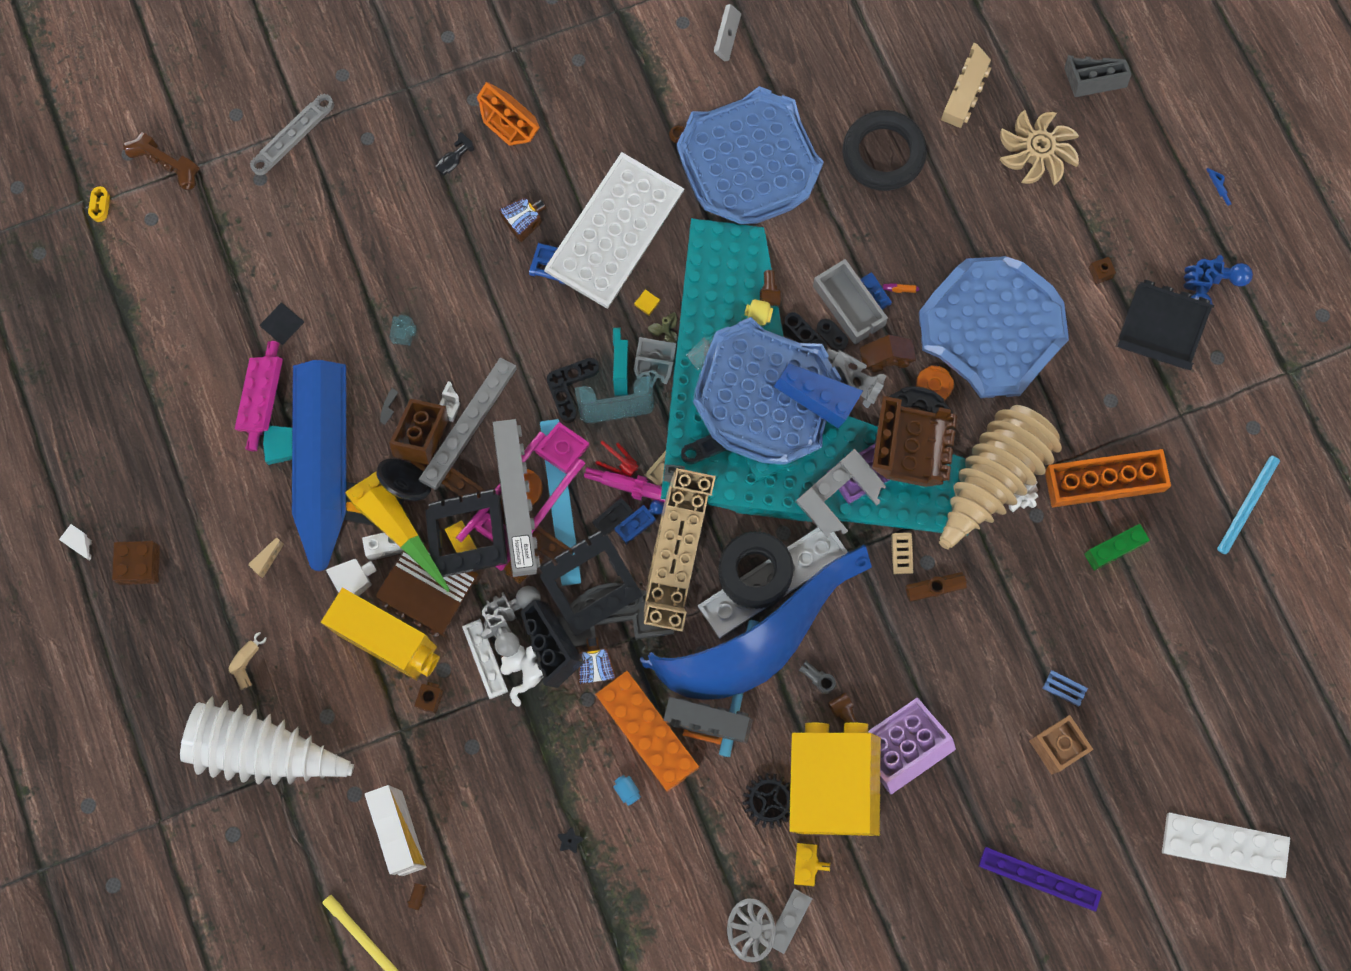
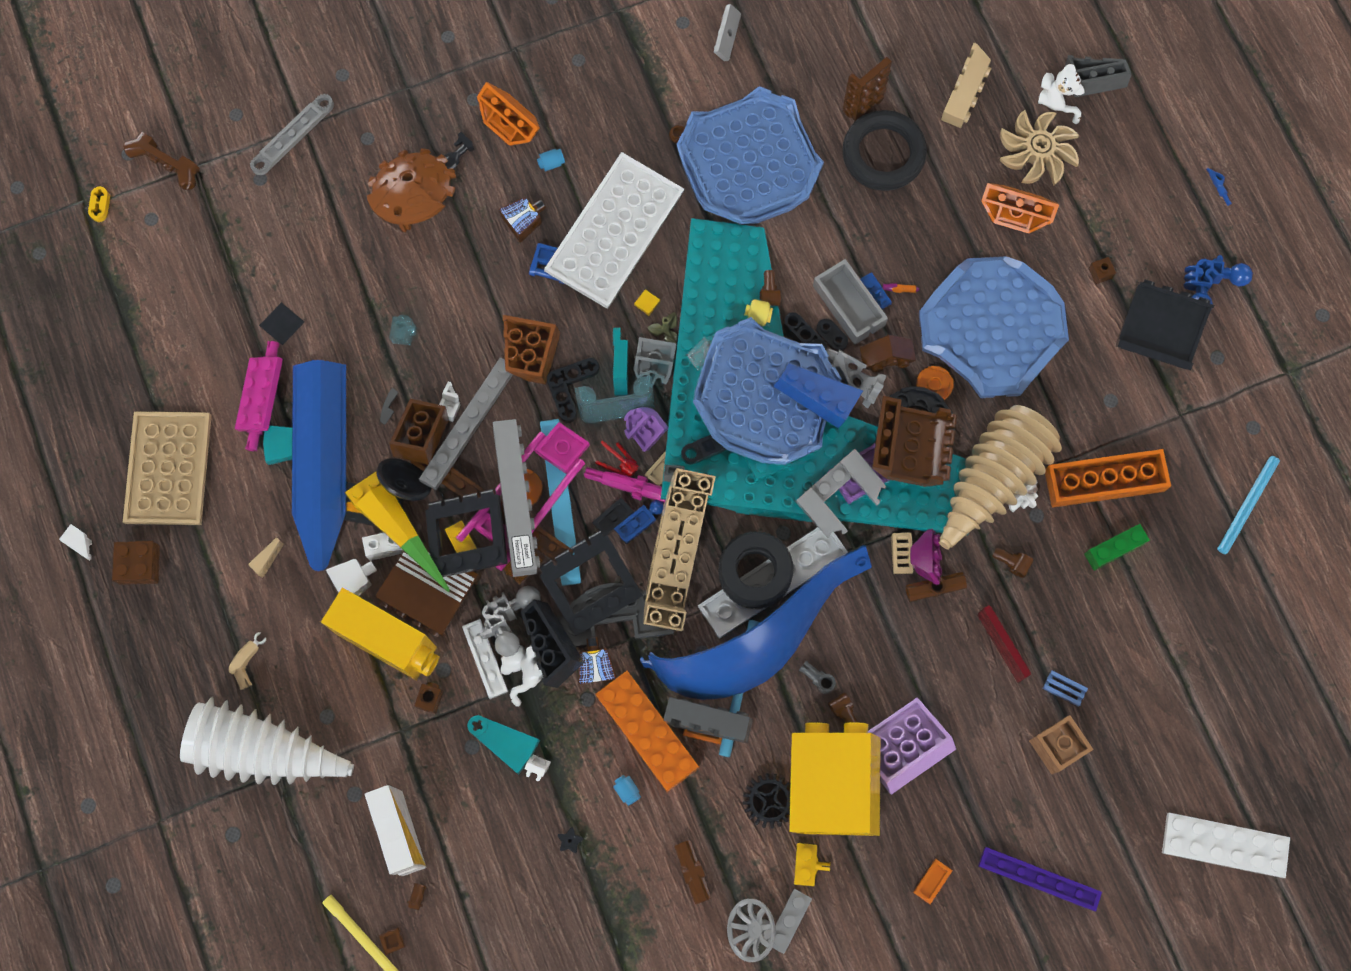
none -> tan plate [123,412,211,525]
none -> dark orange piece [367,148,456,232]
none -> reddish brown tile [379,927,406,955]
none -> teal piece [467,715,540,775]
none -> dark orange wedge [503,315,560,385]
none -> white tile [525,754,551,781]
none -> dark azure brick [537,149,565,172]
none -> medium lavender slope [624,407,668,452]
none -> reddish brown piece [674,840,712,904]
none -> reddish brown bracket [843,57,892,121]
none -> magenta slope [910,529,942,585]
none -> orange tile [913,859,953,905]
none -> dark red tile [977,605,1031,683]
none -> orange wedge [981,183,1059,233]
none -> reddish brown pin [992,547,1034,578]
none -> white animal [1038,64,1085,124]

